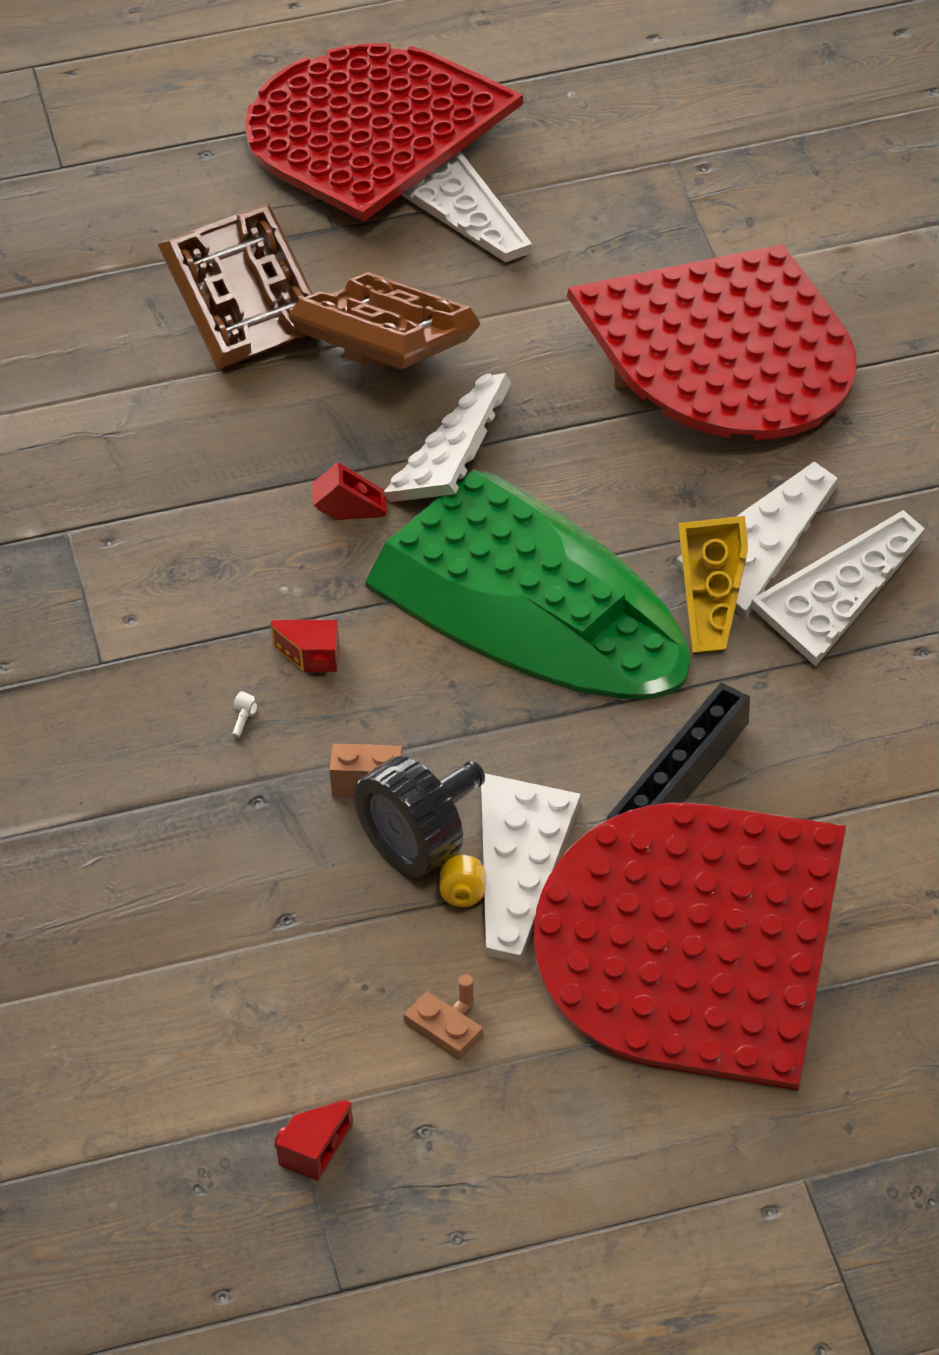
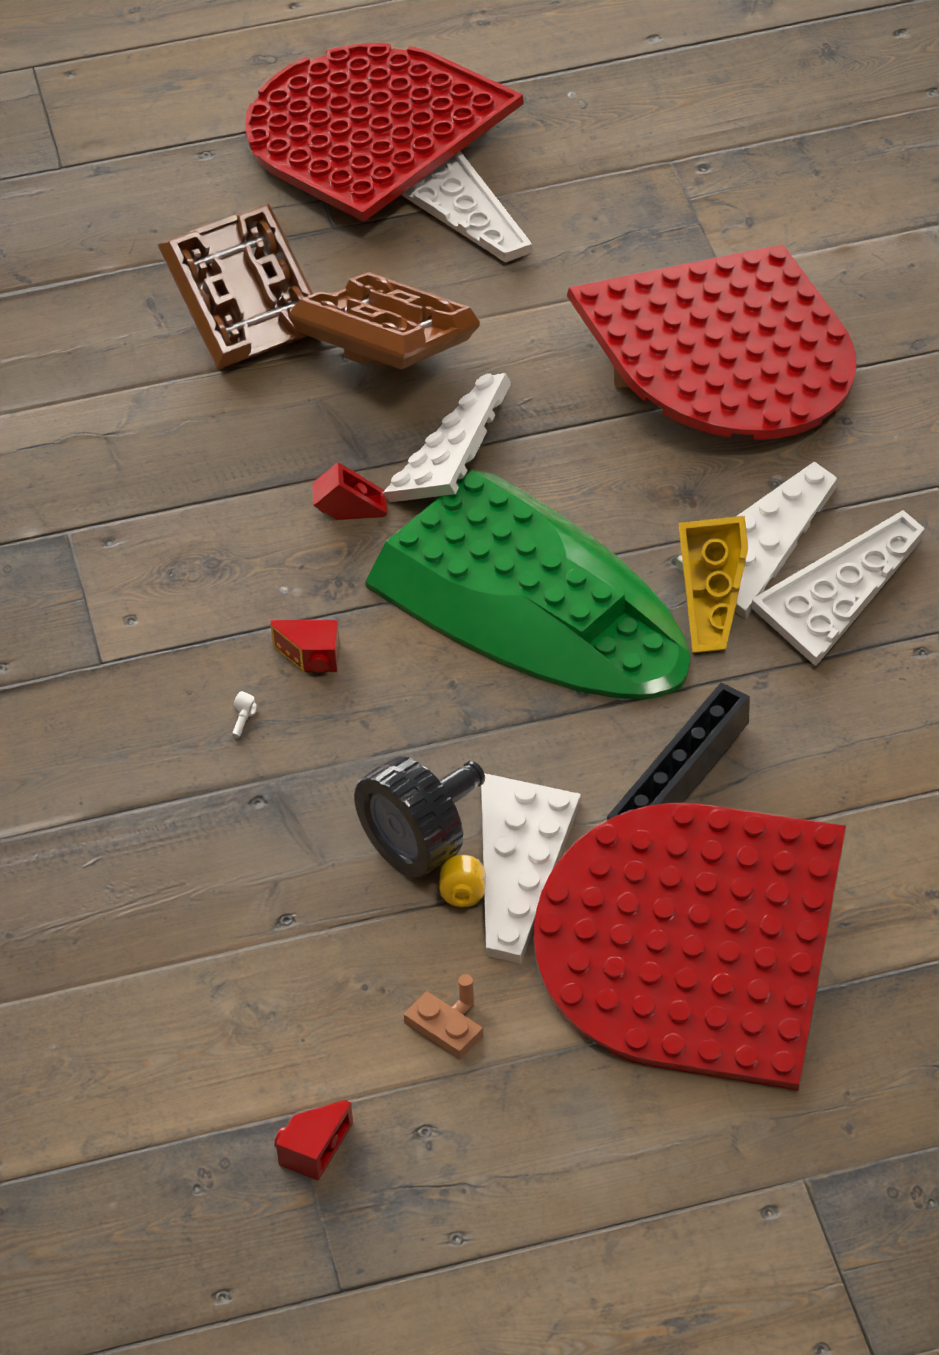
nougat brick [329,744,402,797] -> none

